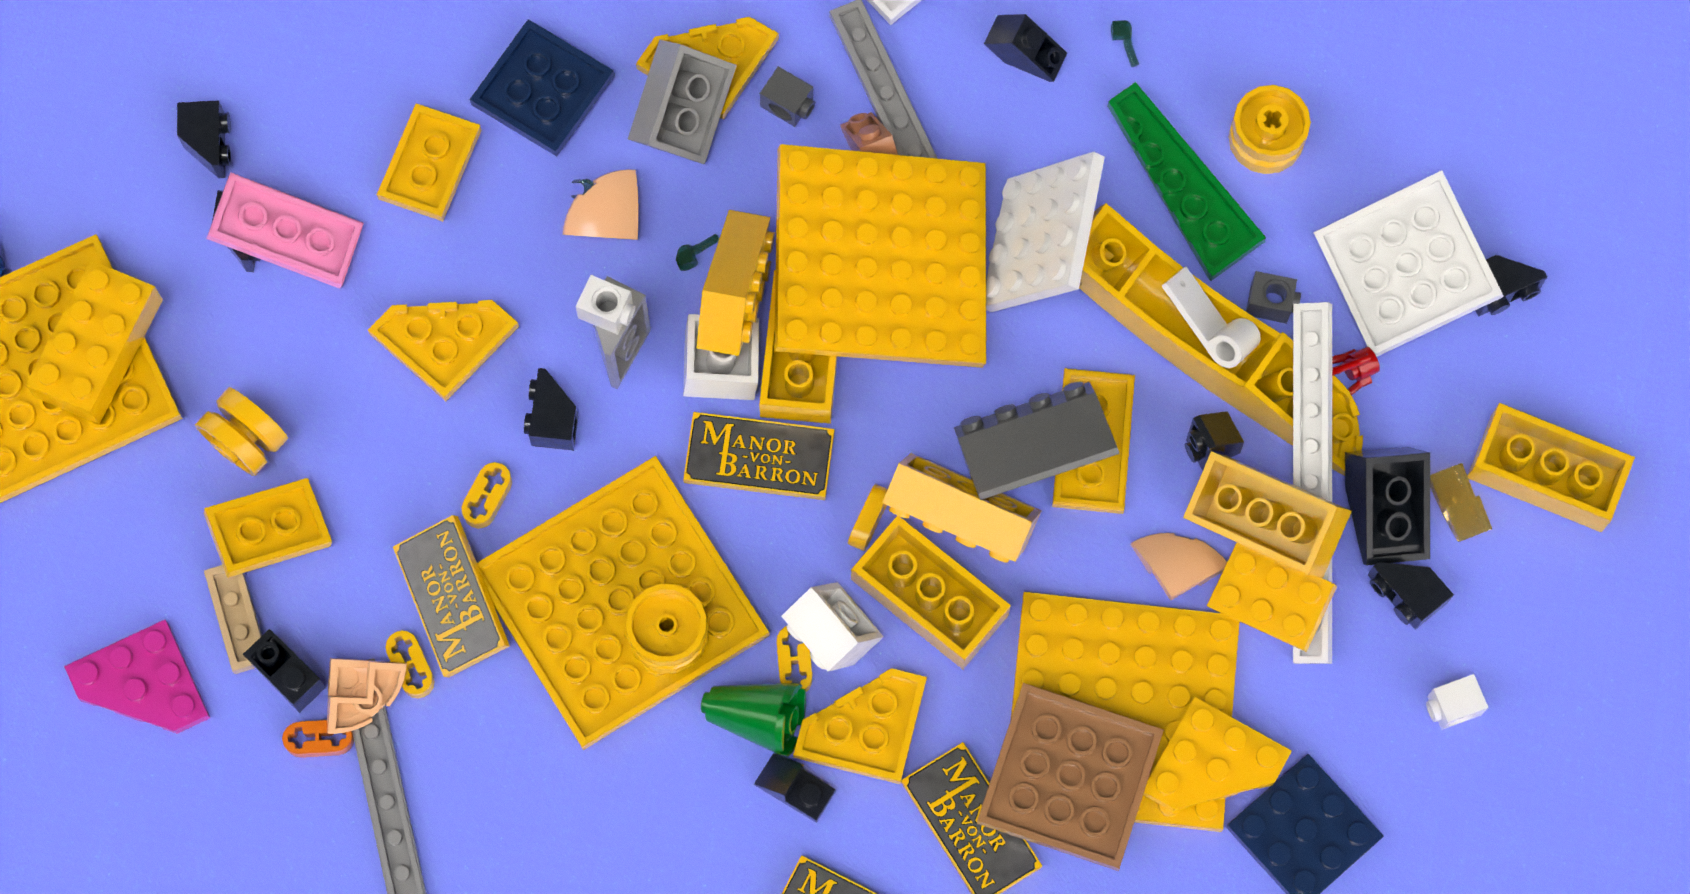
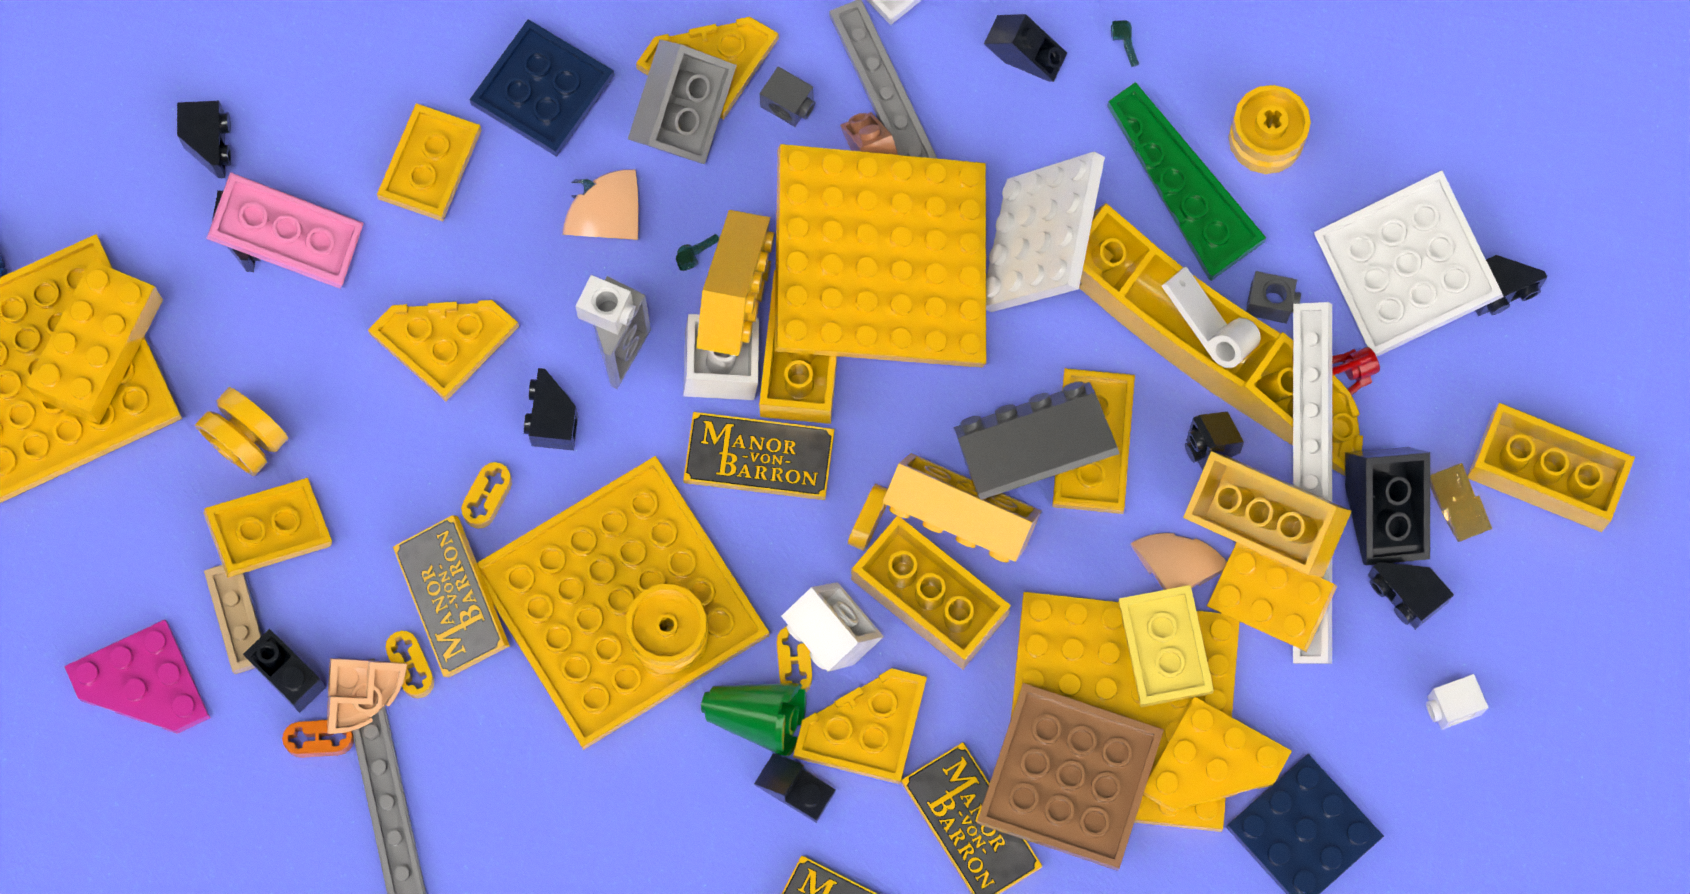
none -> light yellow plate [1118,585,1214,707]

